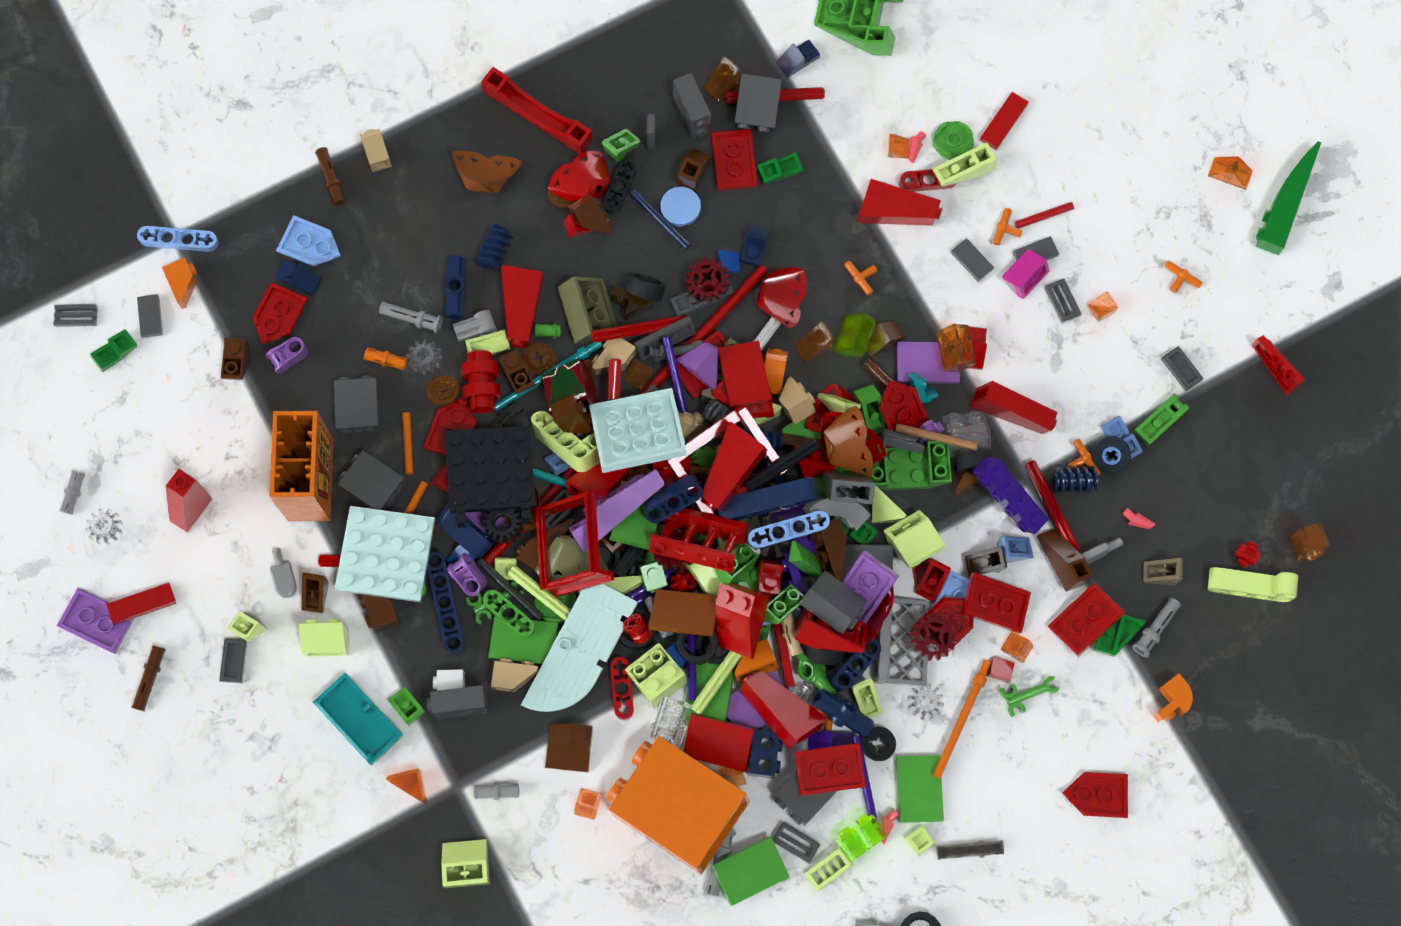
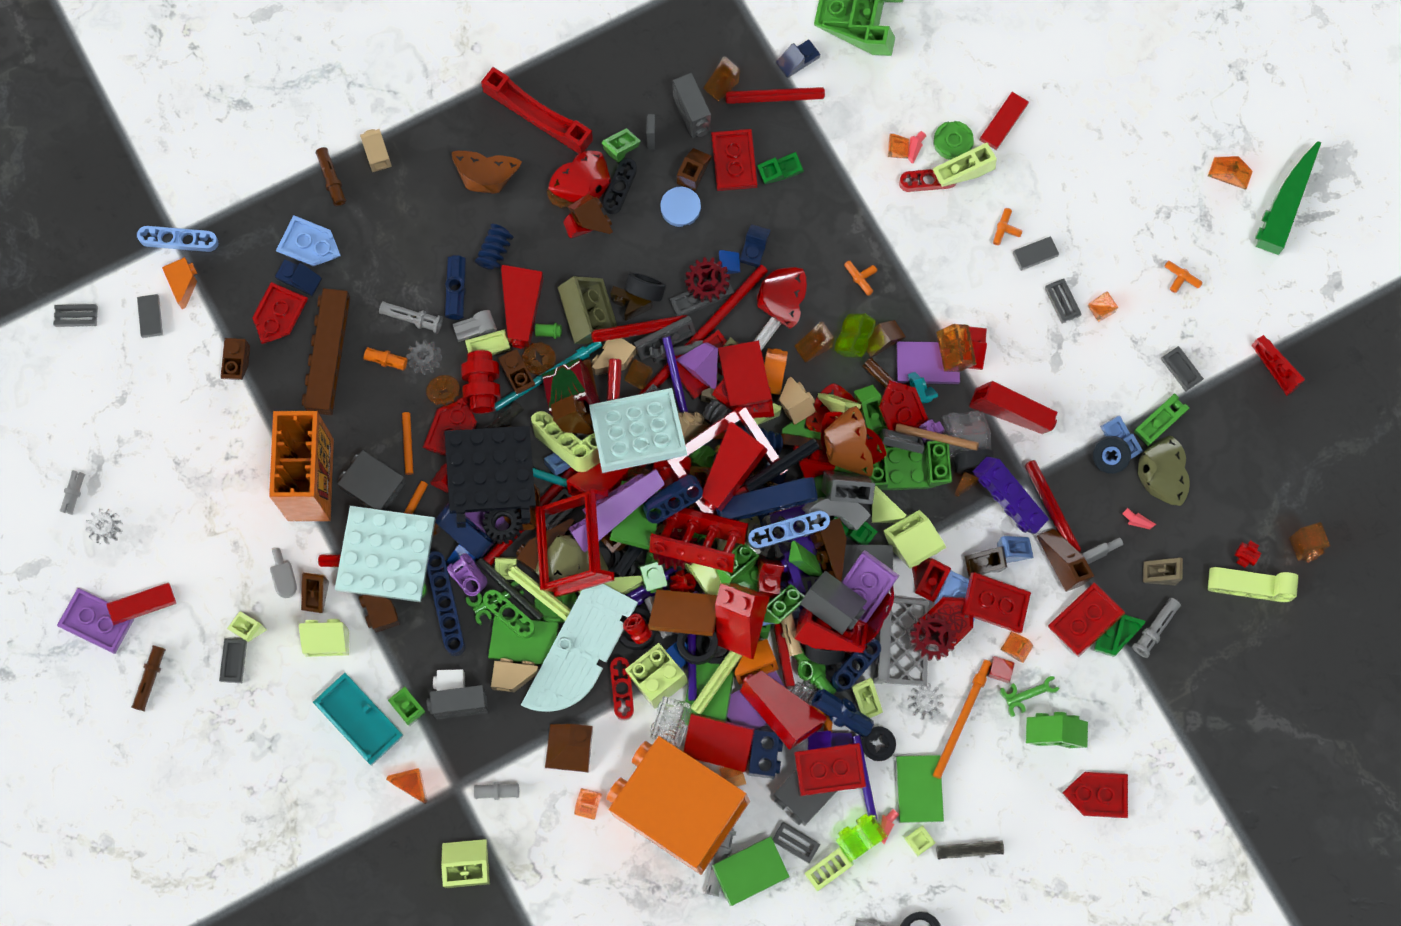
green slope [90,329,137,372] -> none
slope [166,468,213,533] -> none
medium lavender piece [266,337,308,374] -> none
dark grey brick [334,375,381,434] -> none
dark blue bar [629,189,691,250] -> none
dark grey brick [734,74,782,133] -> none
red slope [857,179,943,226] -> none
dark grey tile [951,238,994,282] -> none
dark pink panel [1002,249,1050,299] -> none
red bar [1015,202,1074,229] -> none
dark blue piece [1052,466,1098,494] -> none
orange piece [1067,438,1101,475] -> none
orange brick [1153,673,1193,723] -> none
none -> reddish brown brick [302,288,351,415]
none -> bright green brick [1026,712,1088,749]
none -> olive piece [1138,436,1190,506]

